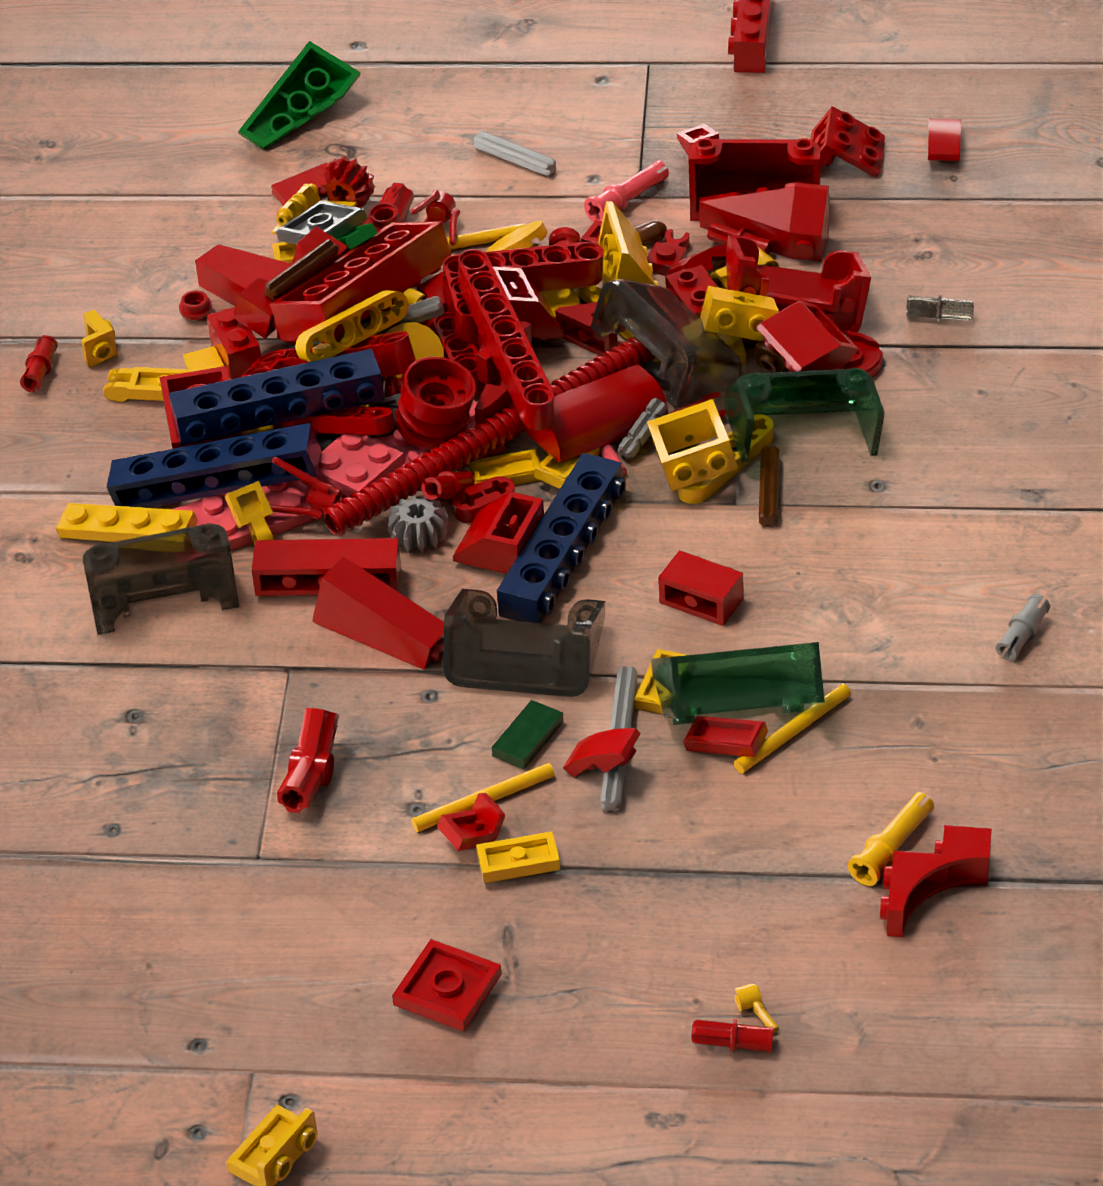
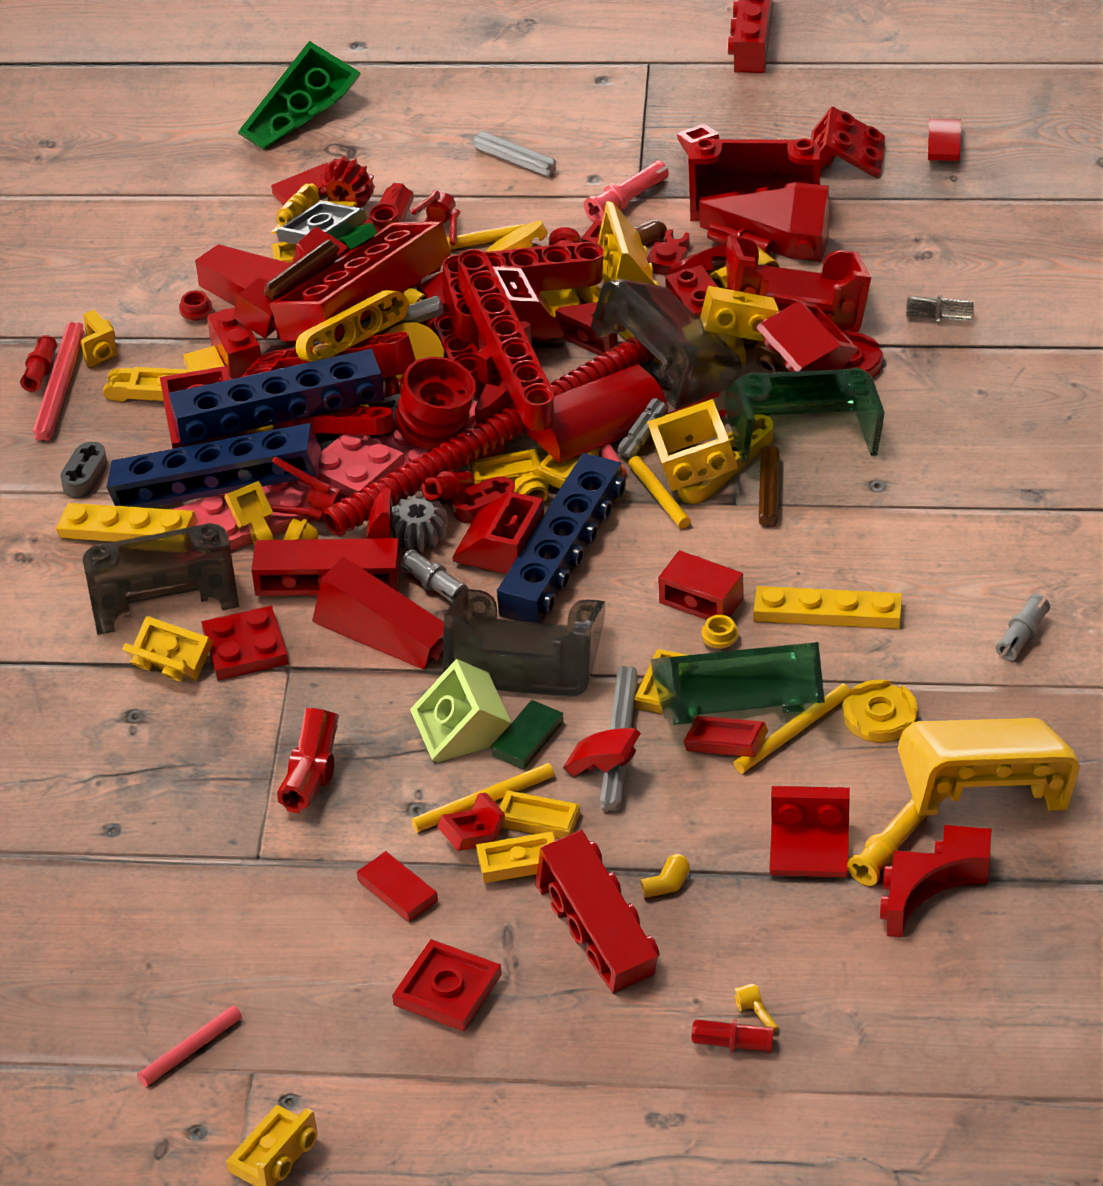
none -> coral axle [33,322,85,441]
none -> dark grey beam [60,442,108,498]
none -> yellow bracket [122,616,214,682]
none -> coral bar [137,1005,242,1087]
none -> red plate [201,605,289,681]
none -> yellow plate [284,518,318,540]
none -> red tile [356,851,438,922]
none -> red slope [366,488,393,539]
none -> light grey pin [400,549,468,605]
none -> yellowish green slope [410,659,512,763]
none -> yellow tile [500,790,580,839]
none -> yellow plate [514,472,548,503]
none -> red wedge [535,829,660,993]
none -> yellow bar [628,456,691,529]
none -> yellow arm [640,854,690,898]
none -> yellow plate [701,615,738,648]
none -> yellow plate [753,586,902,629]
none -> red bracket [769,786,850,877]
none -> yellow tile [842,679,918,743]
none -> yellow windscreen [898,718,1080,816]

